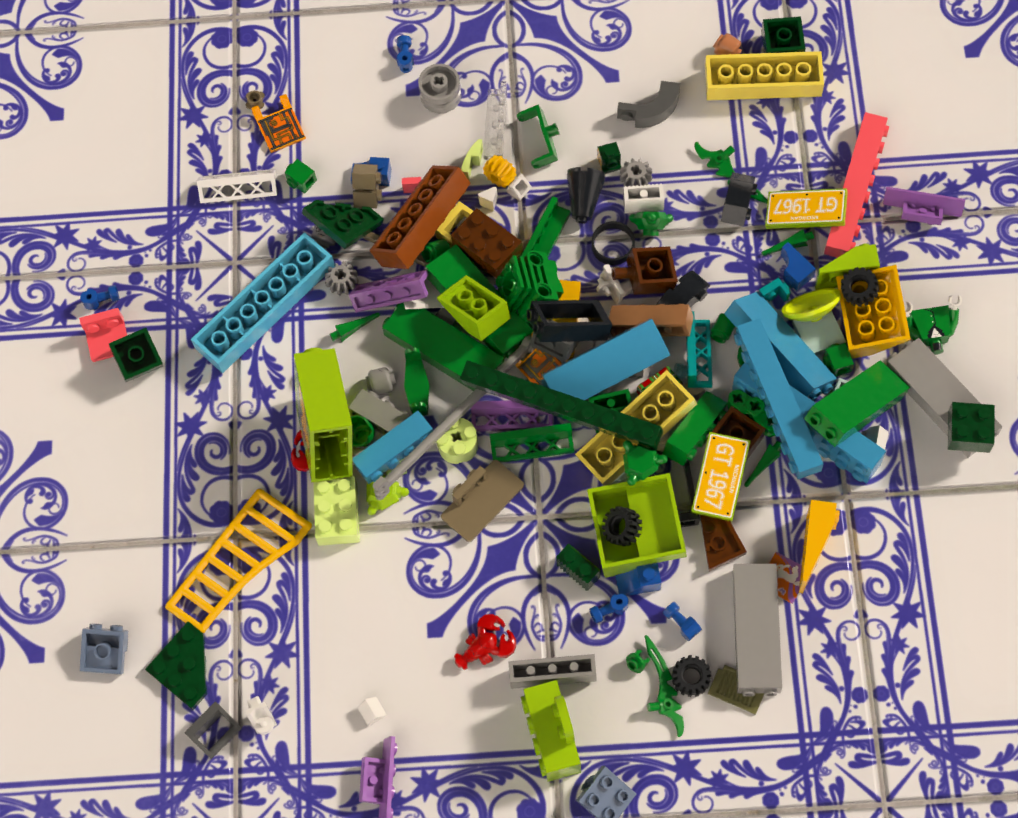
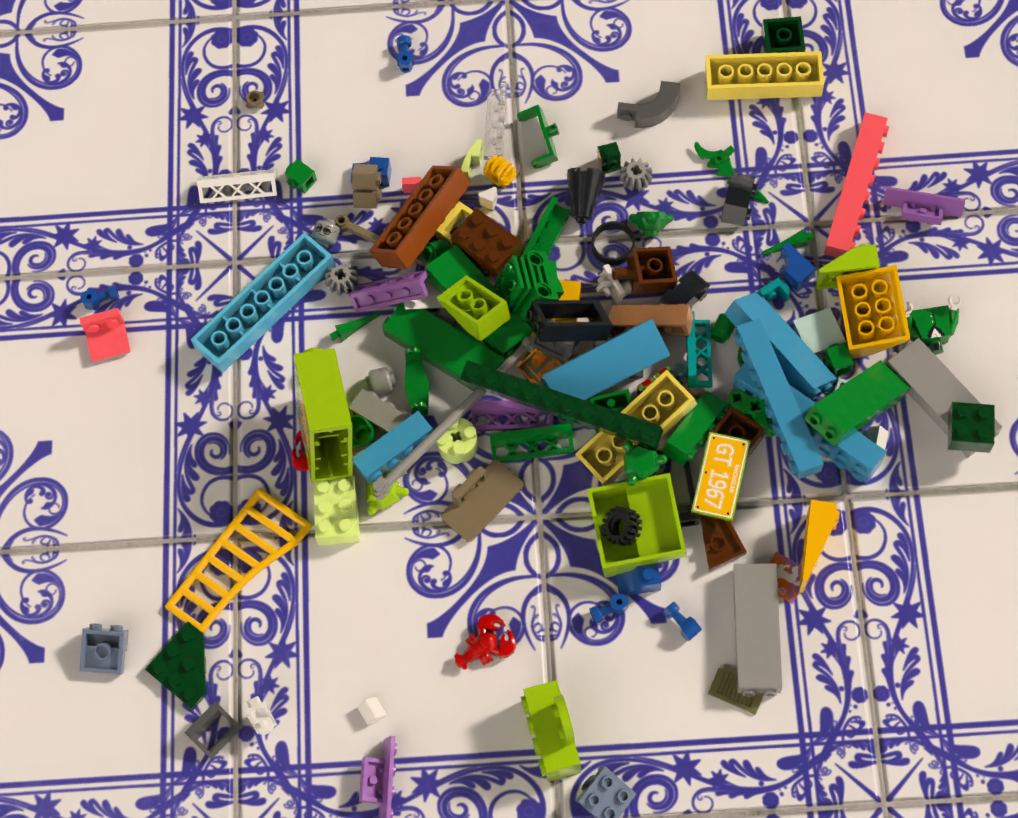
dark green brick [109,327,163,382] -> none
flag [251,94,306,153] -> none
dark green plate [302,200,384,249] -> none
light grey wheel [418,63,462,114] -> none
white slope [507,173,532,201] -> none
light grey brick [508,654,596,689] -> none
dark green brick [556,544,601,591] -> none
white brick [623,183,664,213] -> none
green plate [626,650,650,673] -> none
green piece [644,635,684,737] -> none
black tyre [672,655,711,697] -> none
nougat head [713,33,742,55] -> none
green piece [744,441,781,487] -> none
tile [765,188,848,229] -> none
neon yellow dish [782,288,841,322] -> none
black tyre [841,267,879,307] -> none

